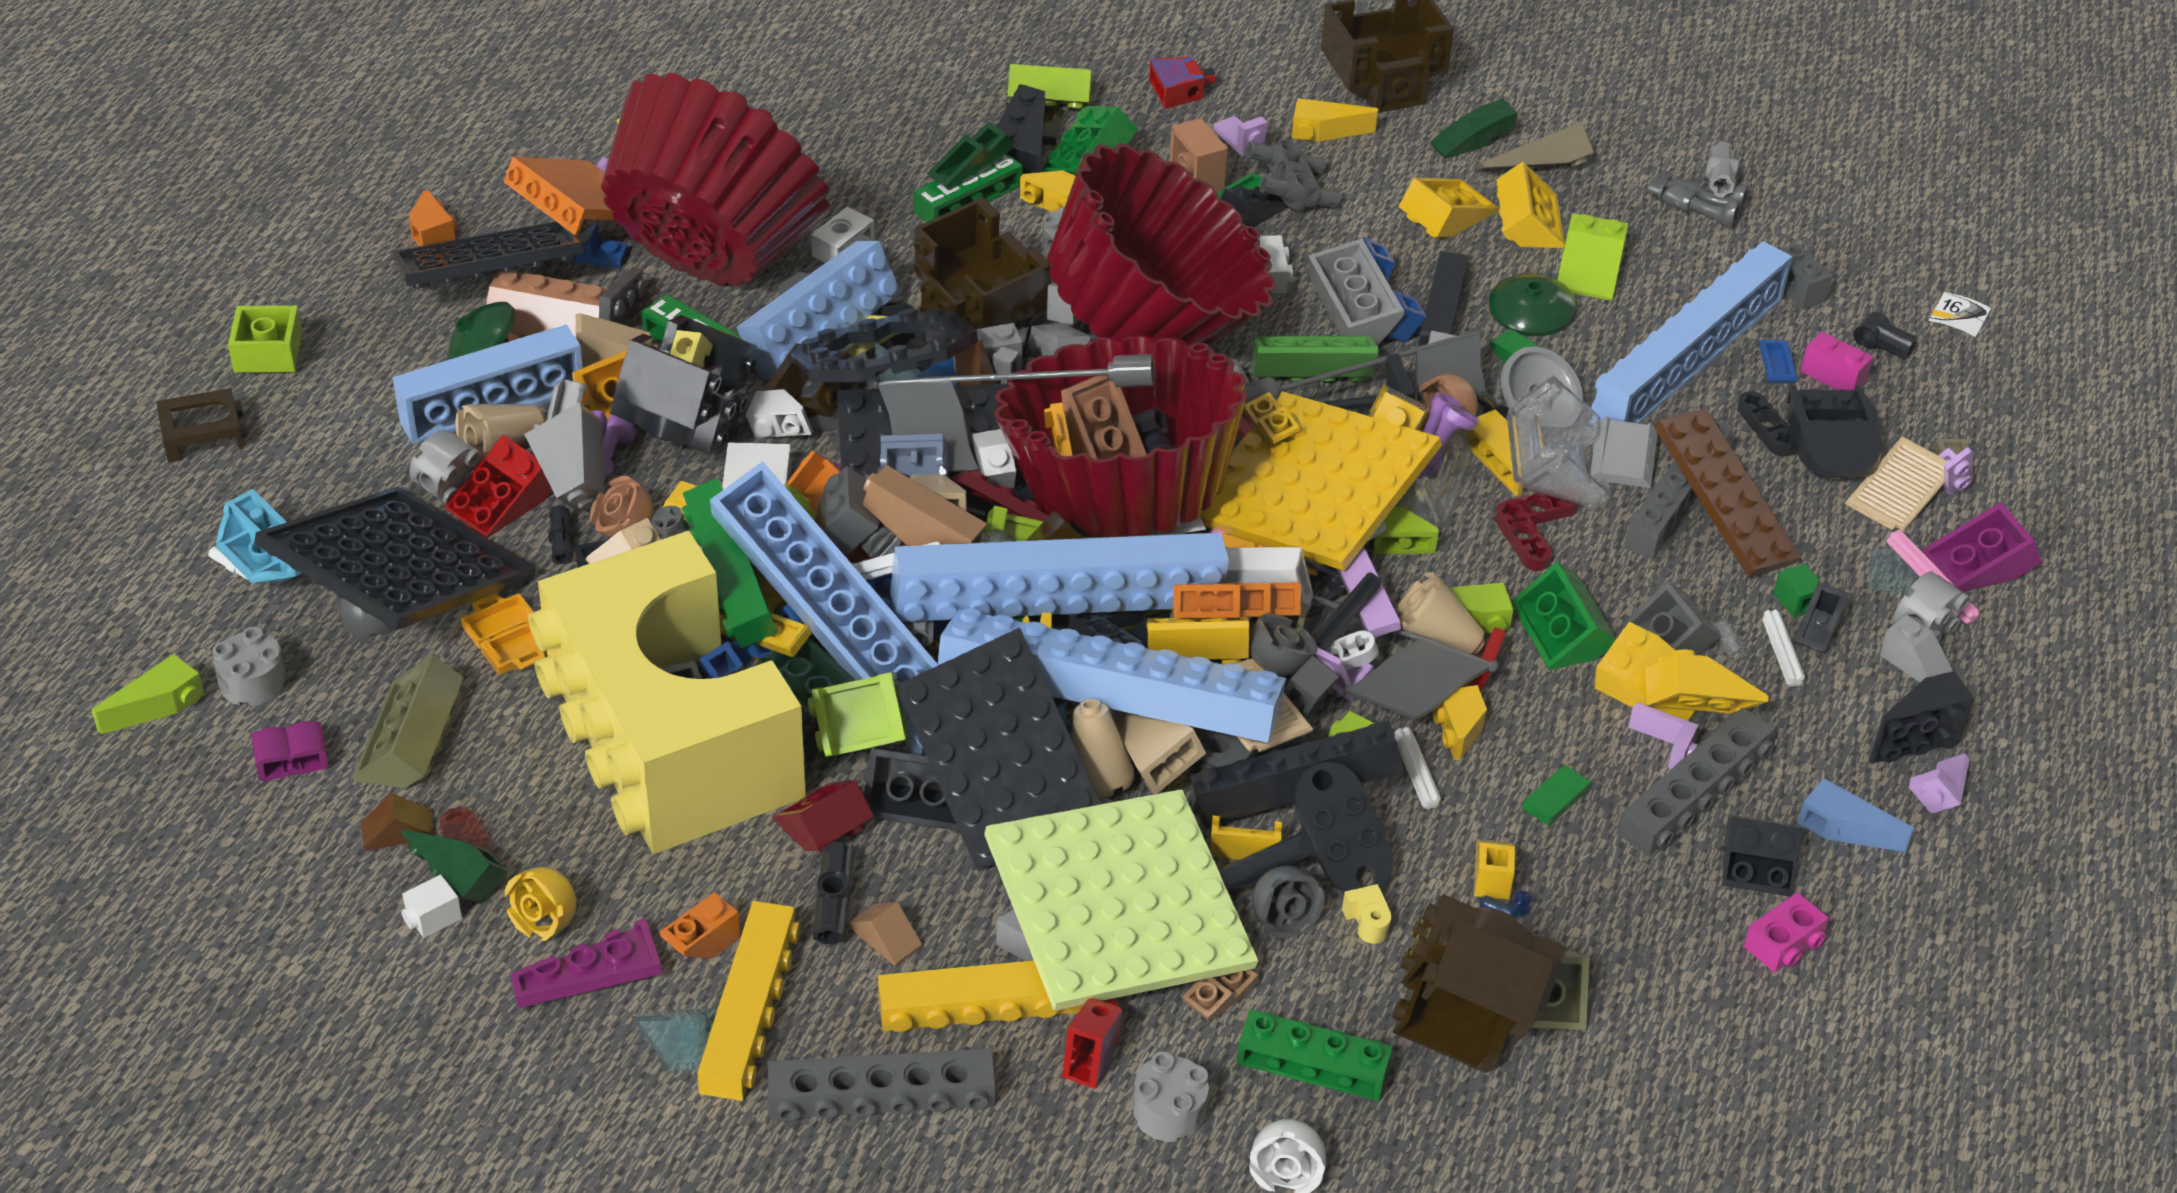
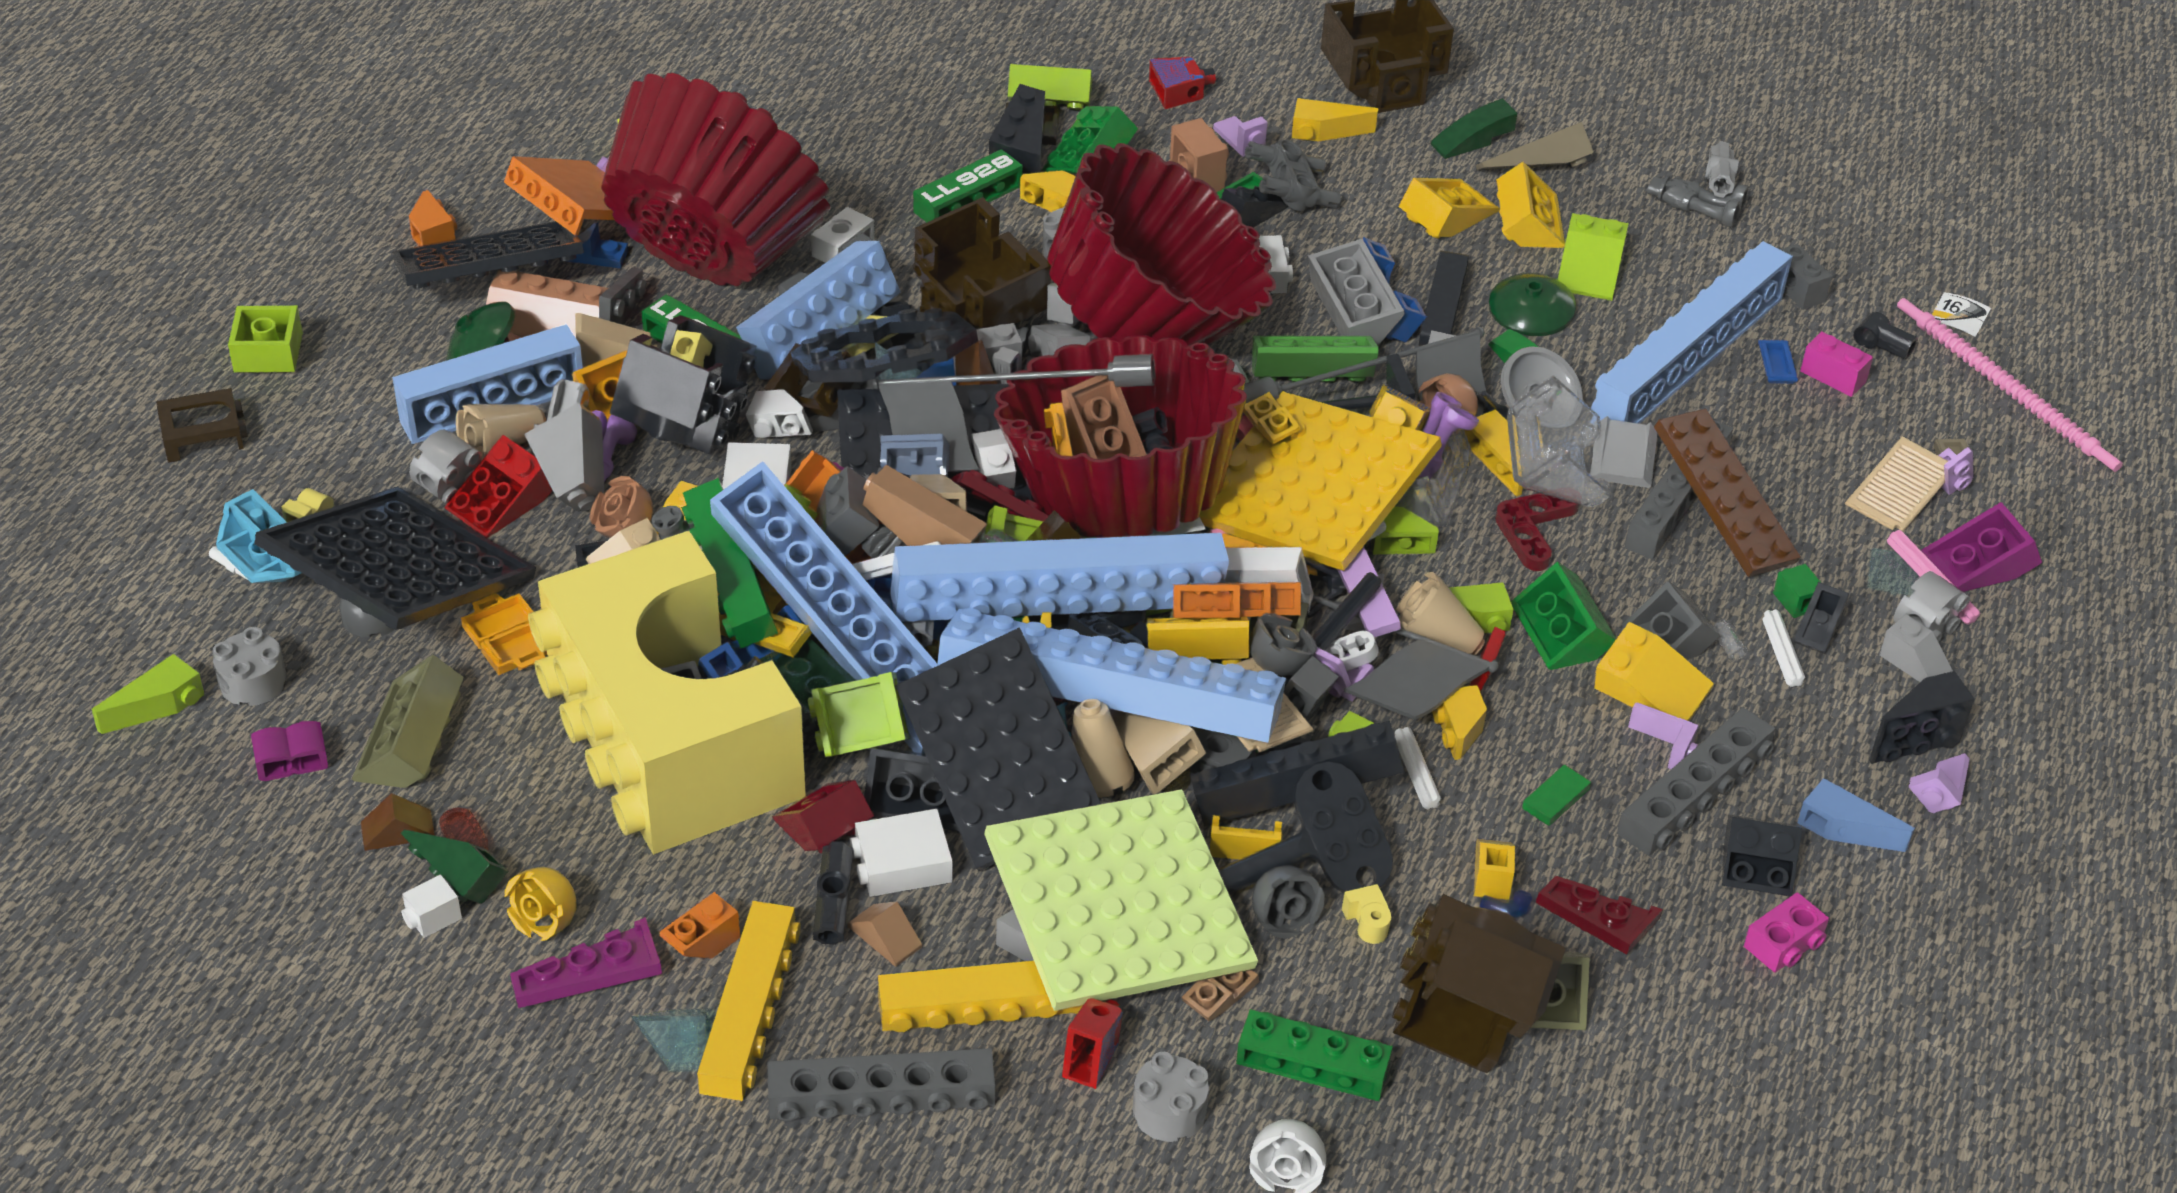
black pin [548,505,574,565] -> none
dark green slope [927,121,1013,189] -> none
yellow slope [1645,649,1768,714] -> none
black beam [1737,391,1847,457] -> none
black slope [1786,385,1882,477] -> none
none -> light yellow leg [281,488,334,522]
none -> white brick [850,809,952,897]
none -> dark red wing [1536,876,1663,955]
none -> bright pink hose [1897,298,2122,472]

